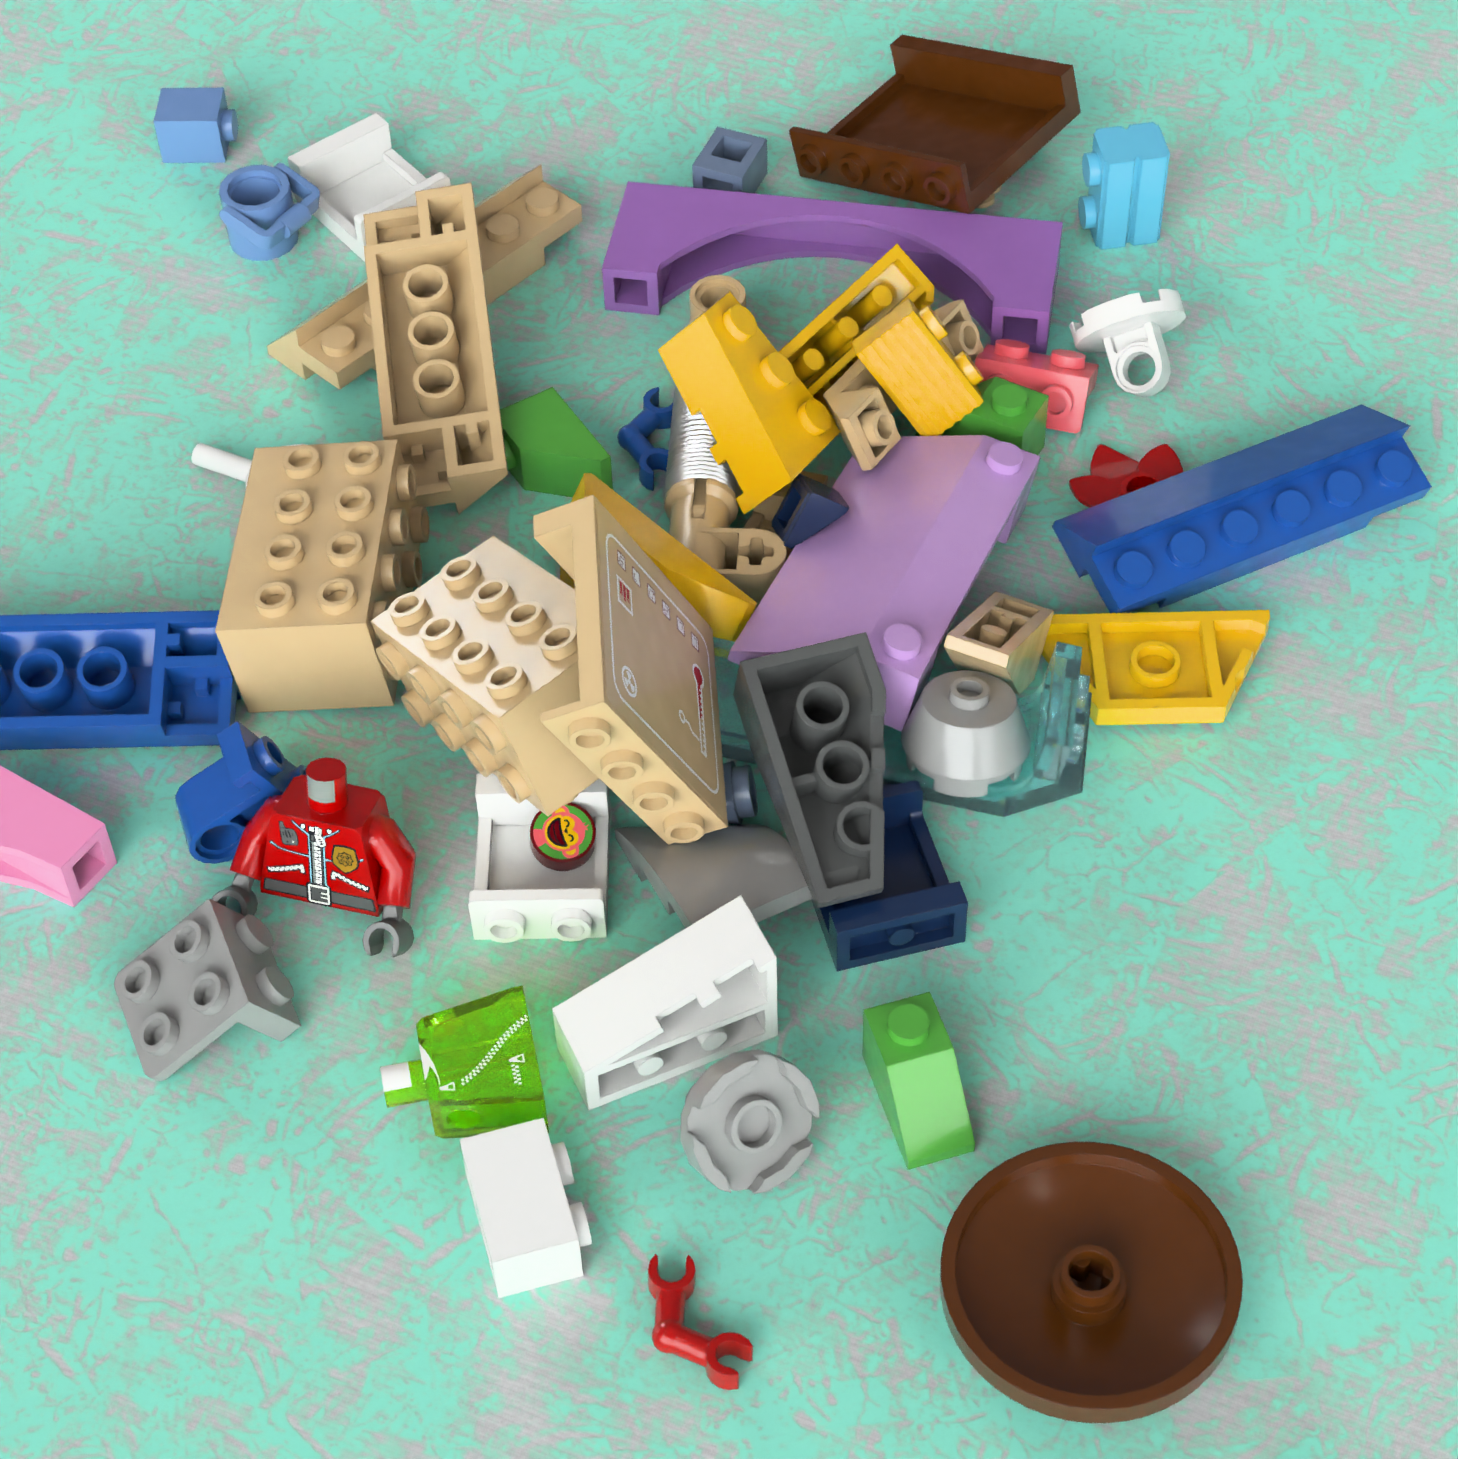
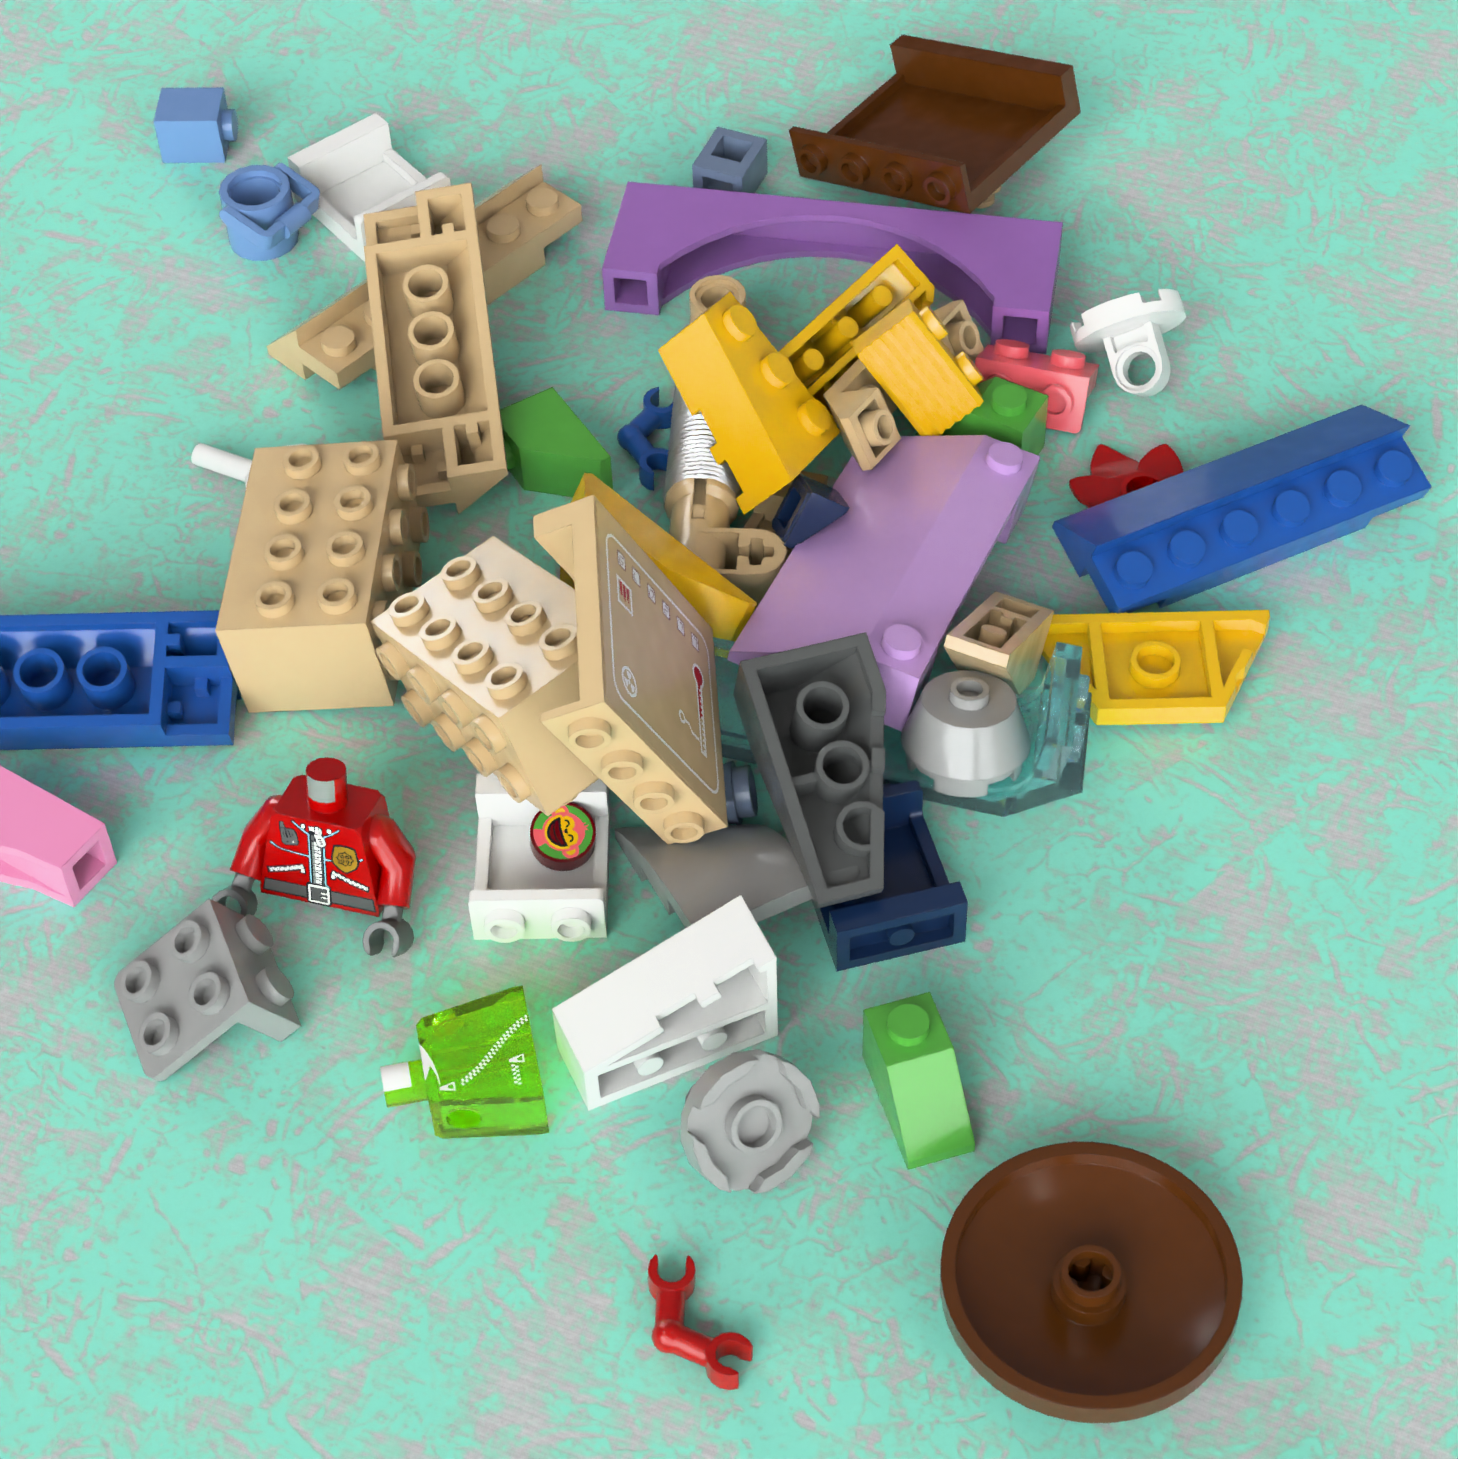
blue pin [175,721,306,864] -> none
white brick [460,1118,592,1298] -> none
medium azure brick [1078,122,1170,250] -> none

